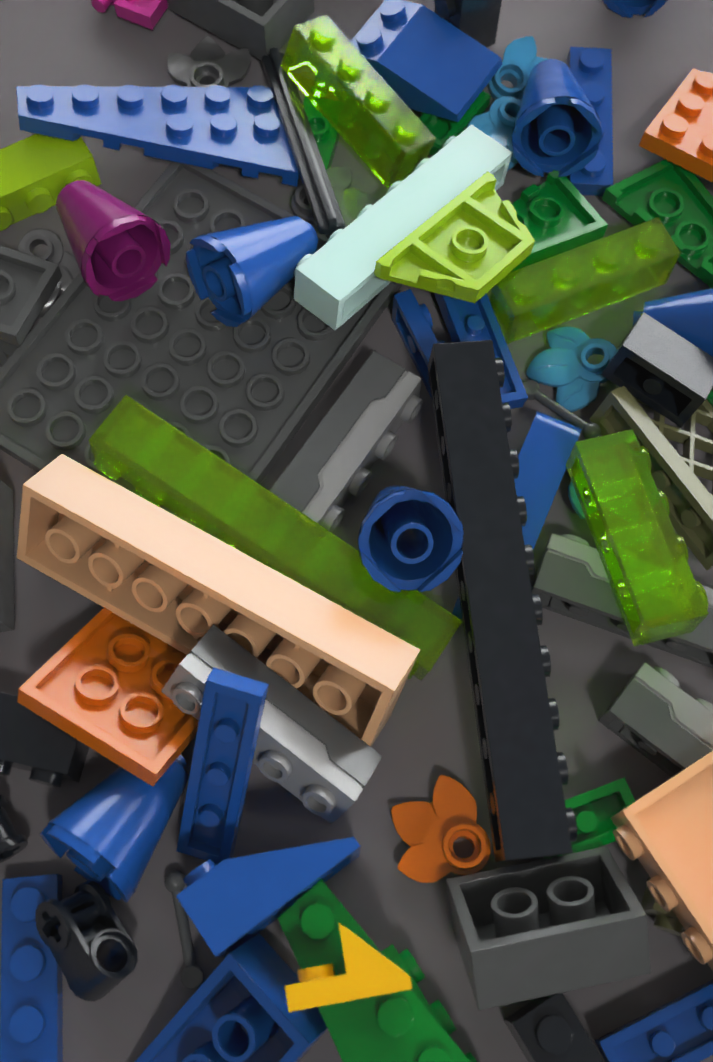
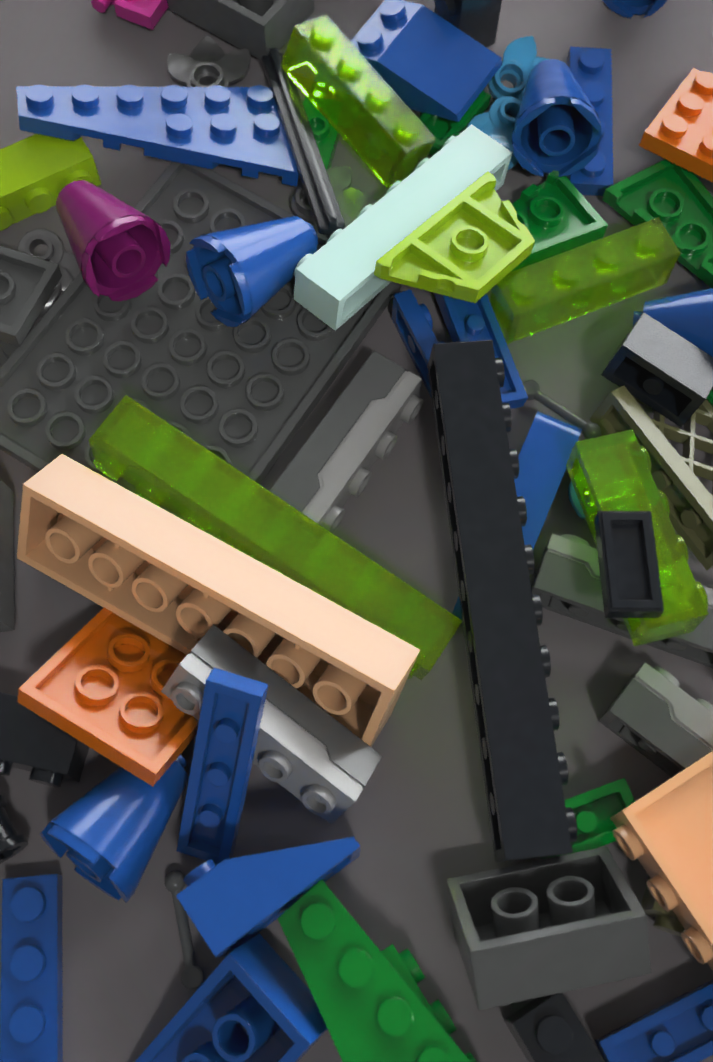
black piece [35,880,138,1001] -> none
yellow slope [285,923,412,1012] -> none
blue cone [358,485,464,593] -> none
orange plate [391,775,491,883] -> none
dark azure plate [526,326,617,412] -> none
none -> black tile [594,511,664,618]

